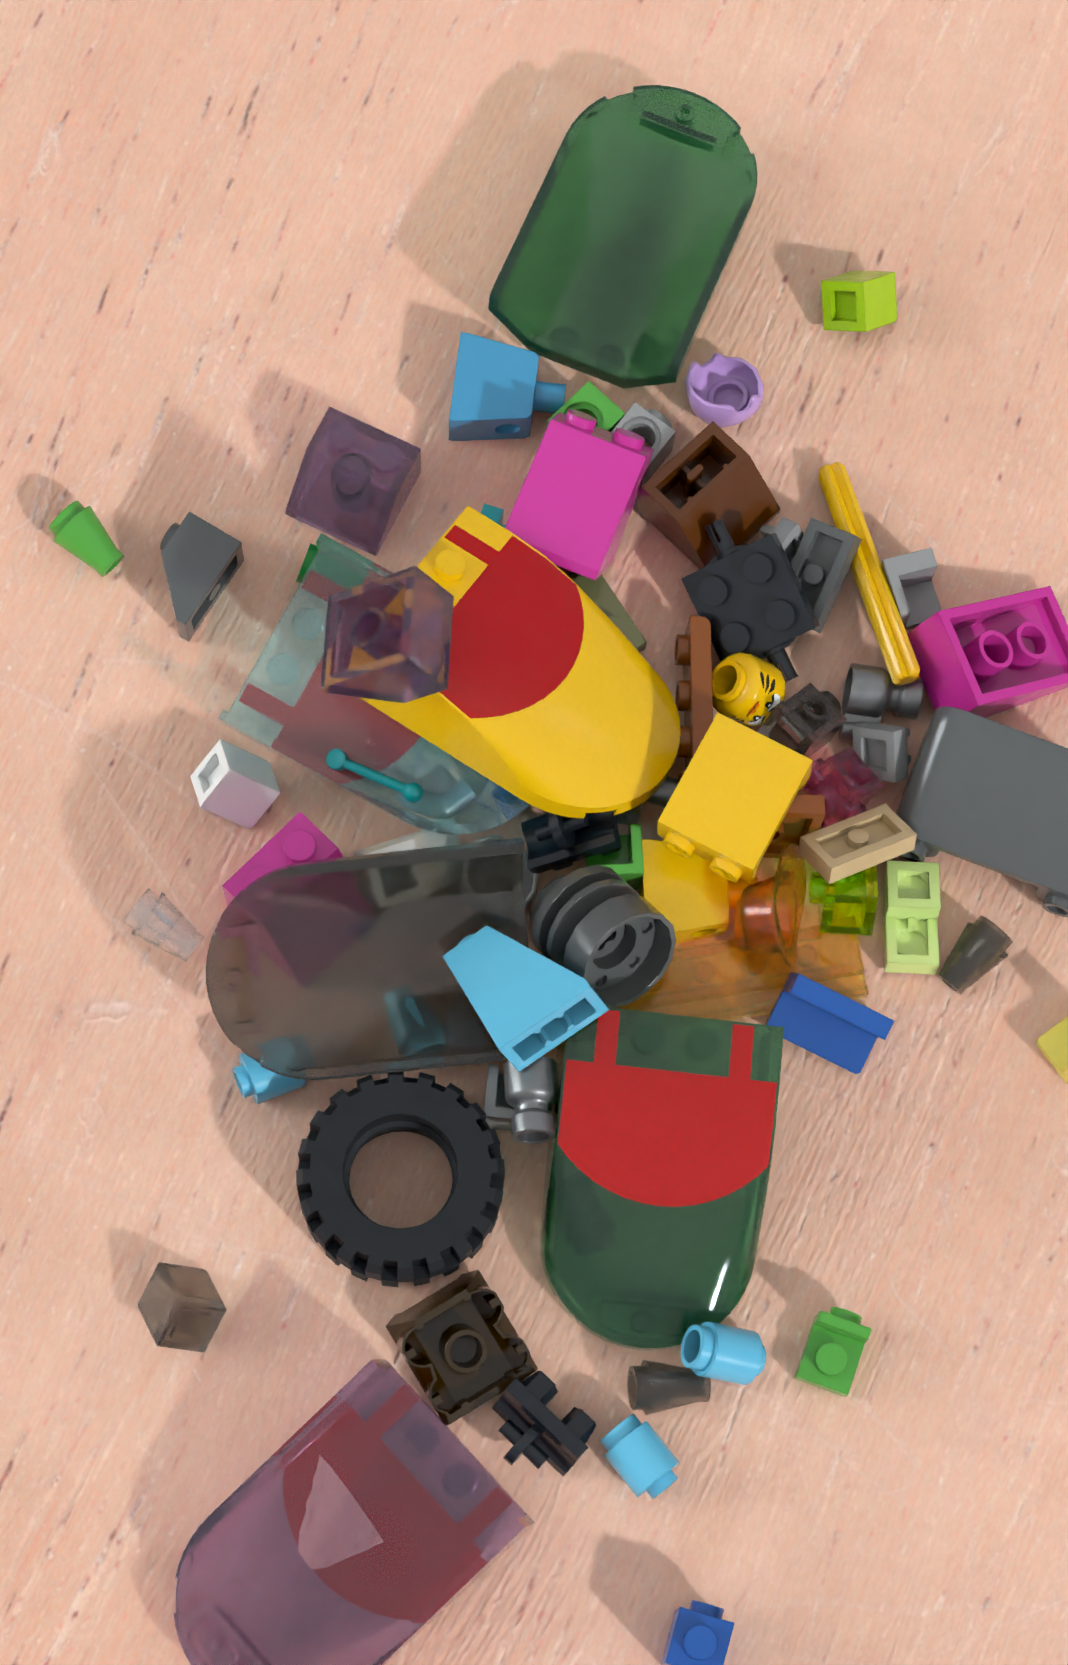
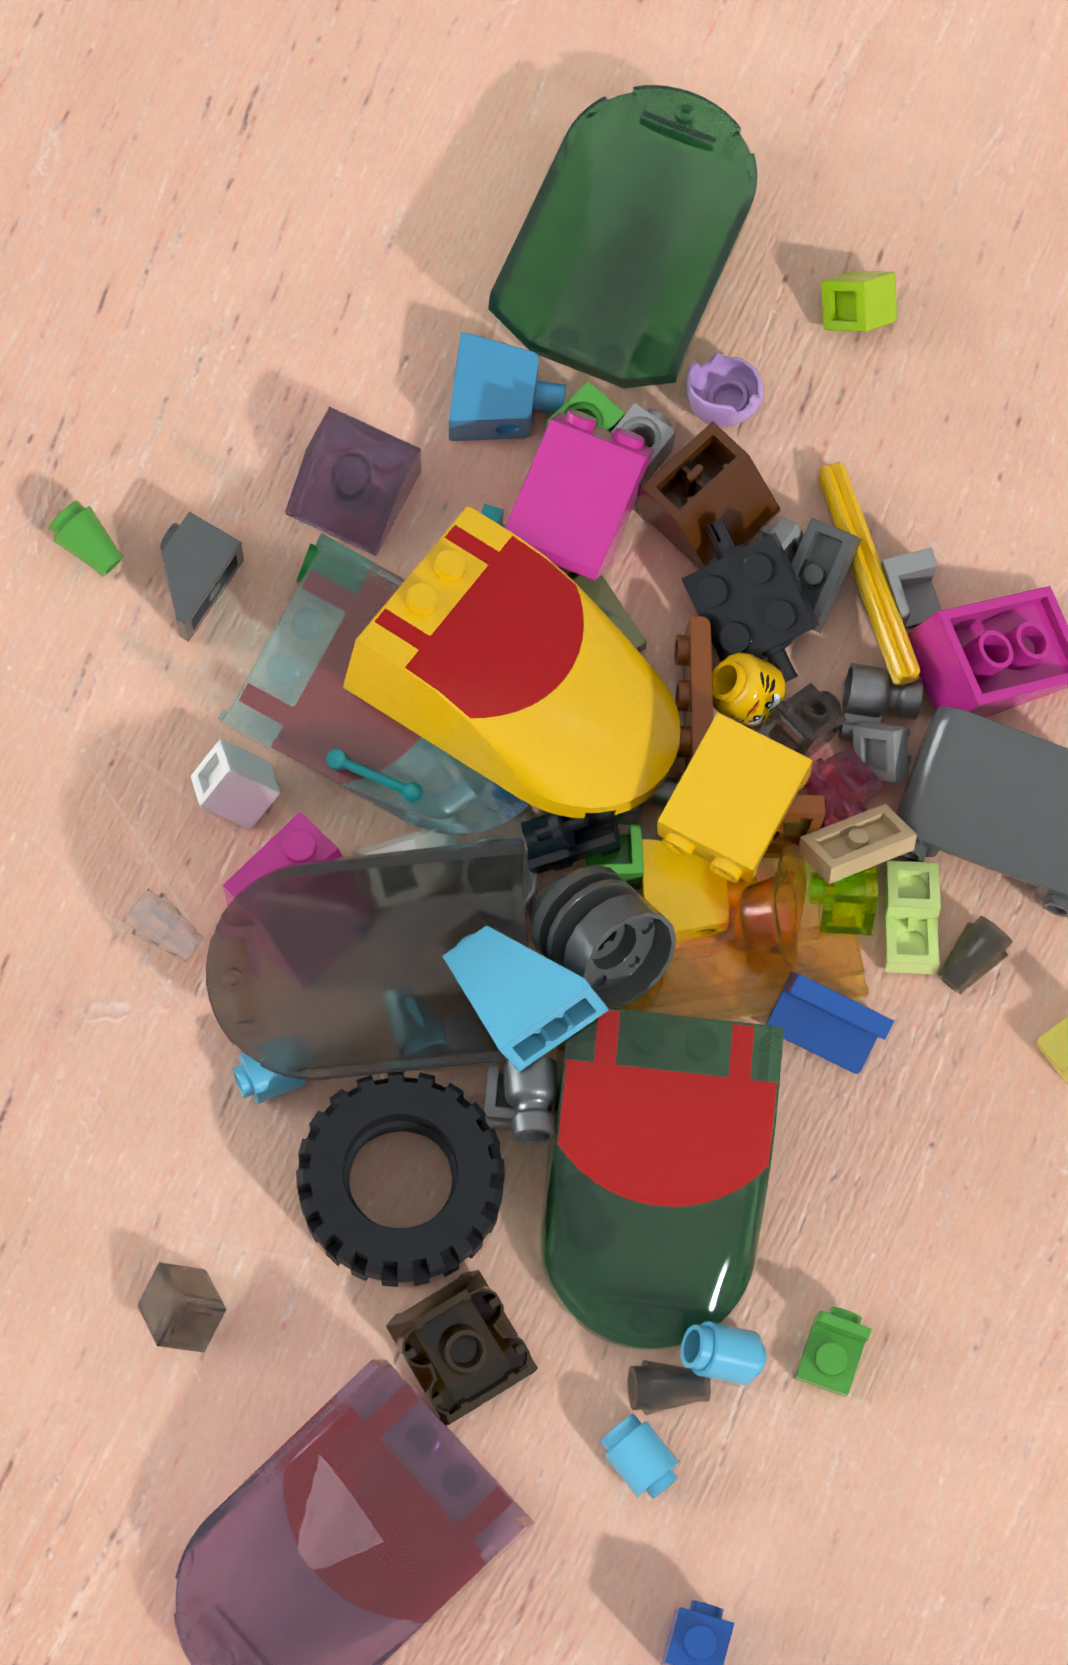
slope [321,566,454,703] -> none
black hips [492,1370,596,1476] -> none

